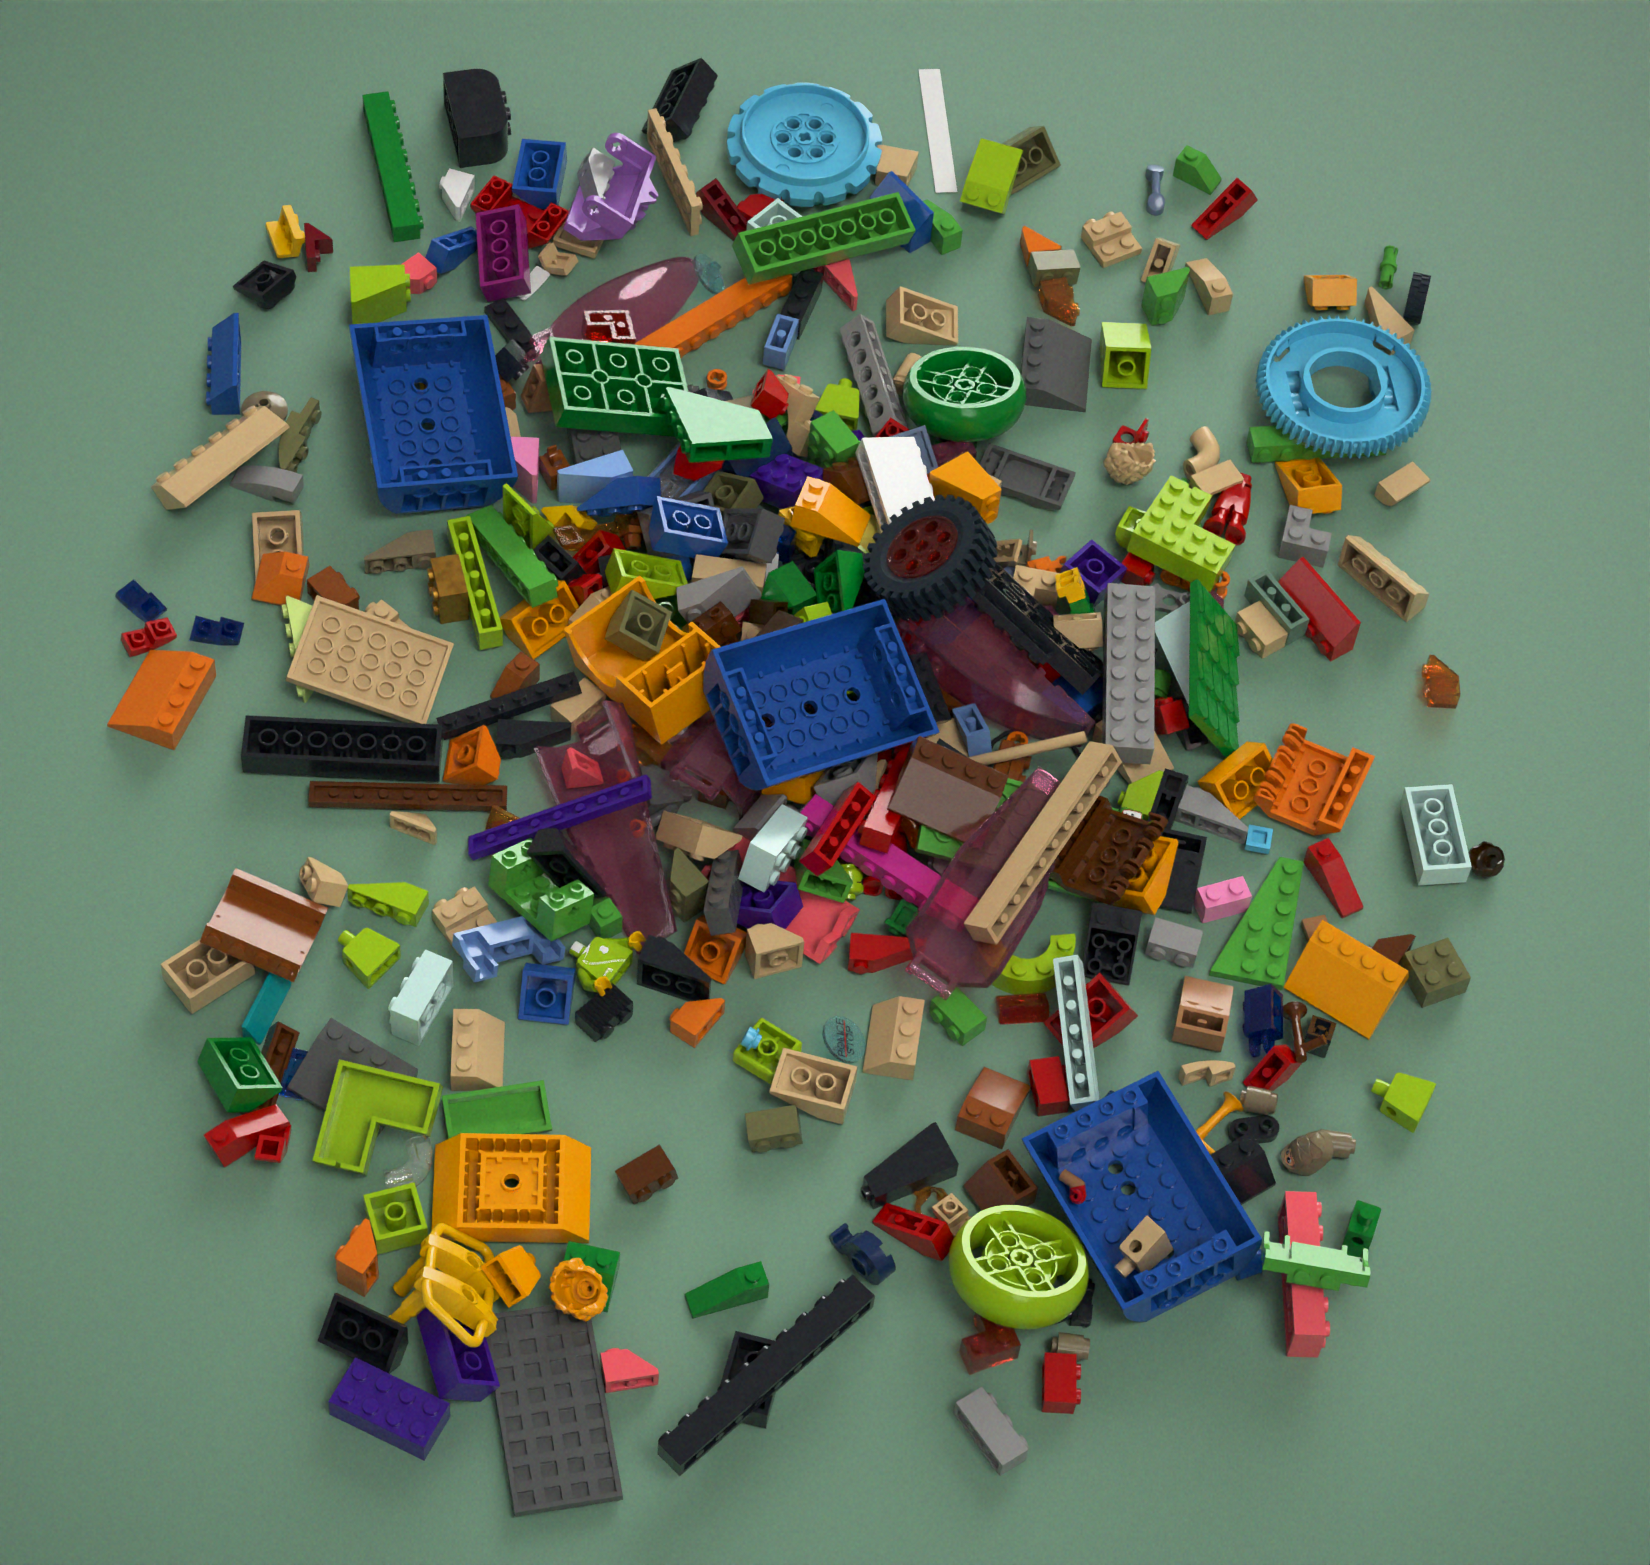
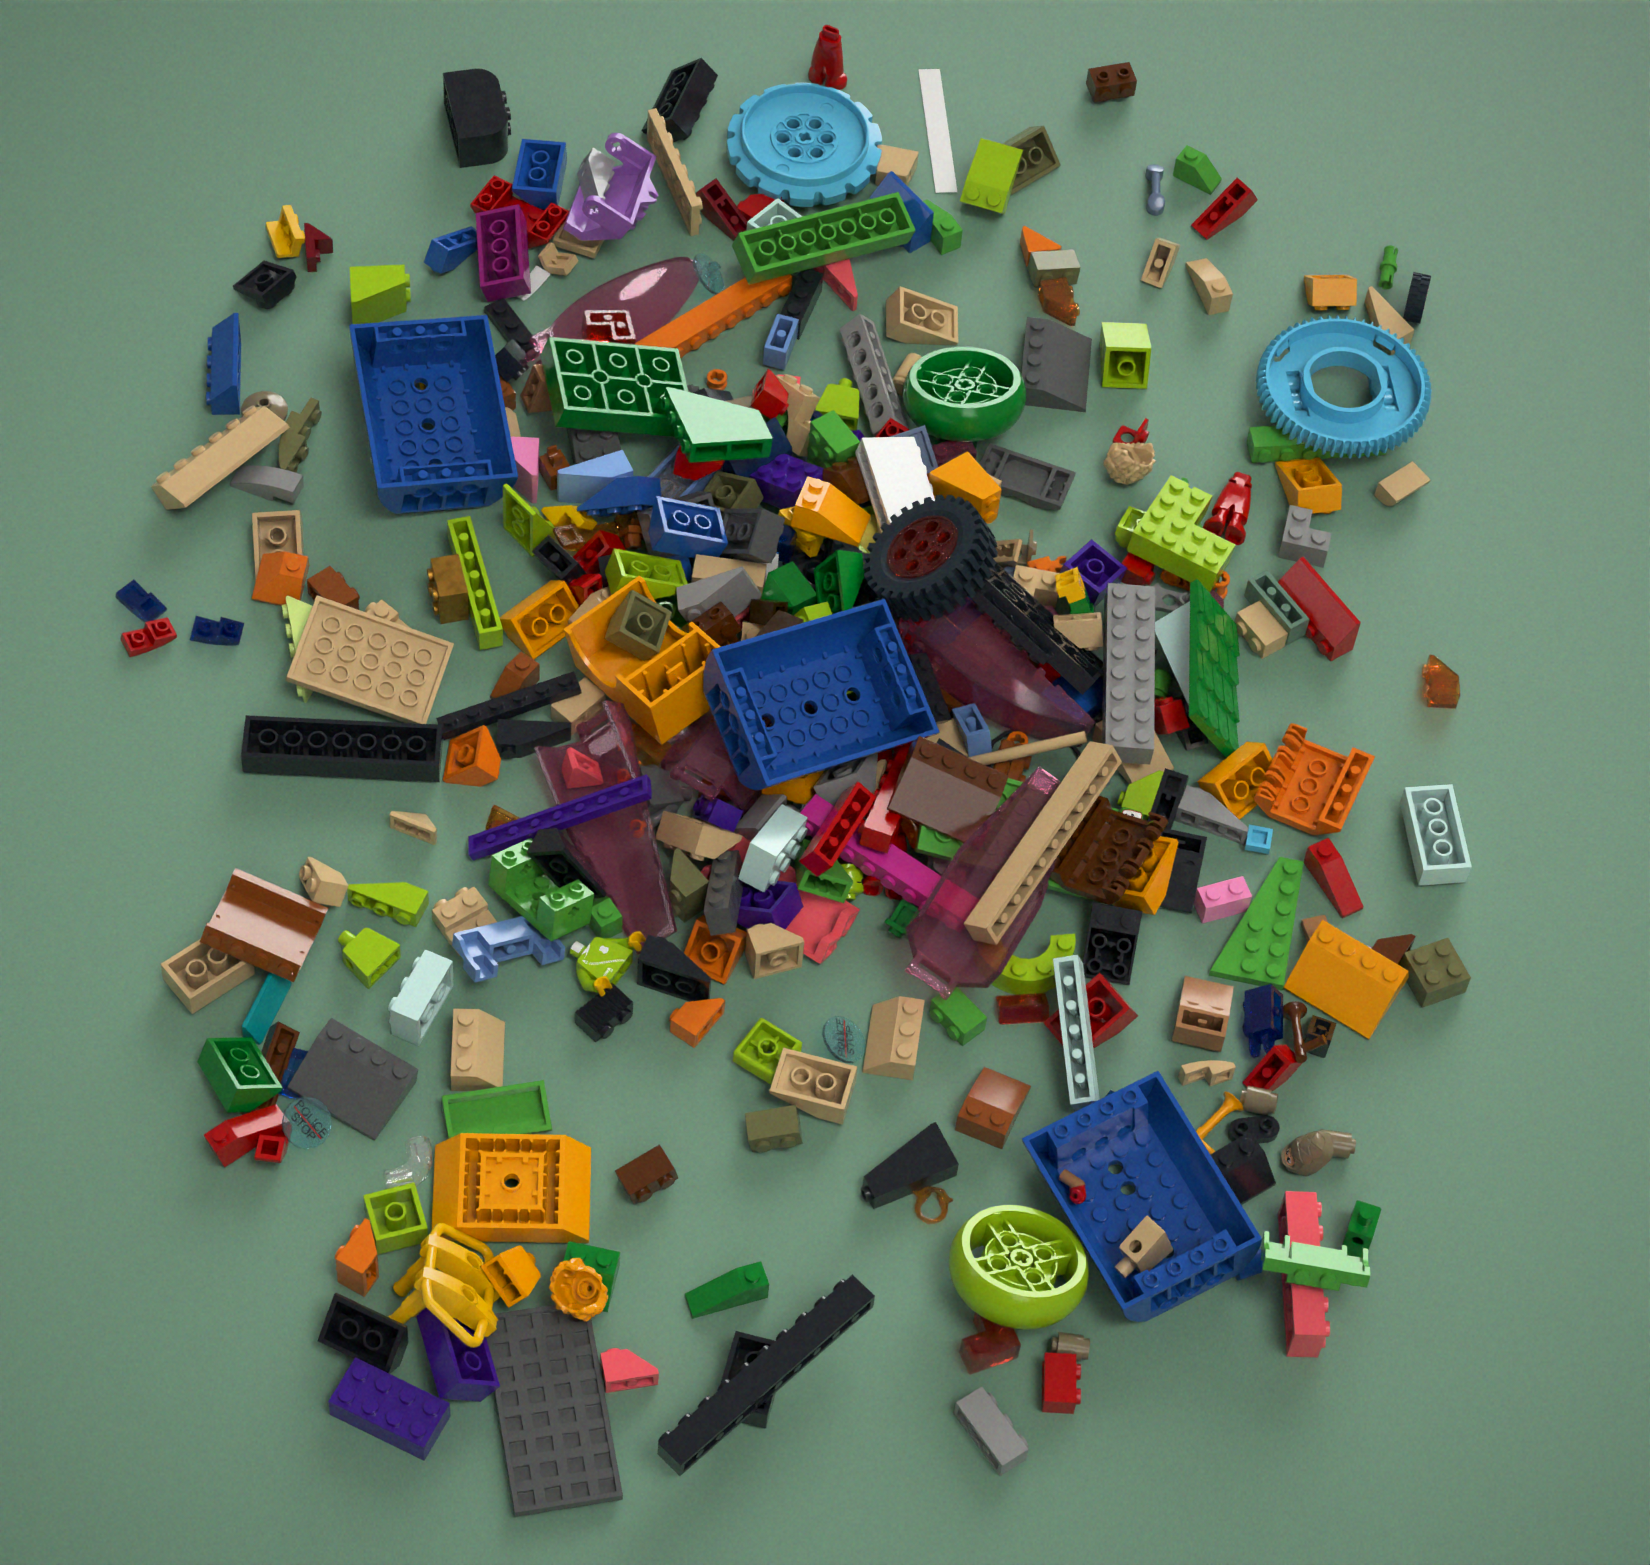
orange slope [107,650,216,750] -> none
reddish brown plate [308,781,507,812] -> none
lime piece [312,1059,443,1176] -> none
green brick [362,91,424,242] -> none
dark tan slope [364,529,436,574] -> none
coral slope [401,252,437,294] -> none
white slope [439,168,475,222] -> none
bright green brick [466,505,558,608] -> none
blue slope [518,963,576,1025] -> none
medium azure plate [740,1027,762,1051] -> none
dark blue piece [829,1223,896,1285] -> none
red slope [848,933,926,974] -> none
red slope [872,1203,954,1261] -> none
tan slope [932,1193,970,1237] -> none
reddish brown slope [963,1149,1038,1211] -> none
red brick [1027,1056,1070,1116] -> none
black piece [1055,1278,1095,1327] -> none
tan plate [1081,211,1142,268] -> none
bright green slope [1141,267,1190,326] -> none
light grey brick [1145,917,1203,968] -> none
tan cylinder [1183,426,1220,480] -> none
tan panel [1189,460,1244,495] -> none
tan slope [1338,535,1429,623] -> none
lime torso [1371,1072,1436,1133] -> none
dark brown hair [1468,841,1505,878] -> none
none -> clear light blue piece [282,1097,332,1149]
none -> dark purple slope [692,794,743,832]
none -> red piece [808,25,847,90]
none -> reddish brown brick [1086,62,1137,102]

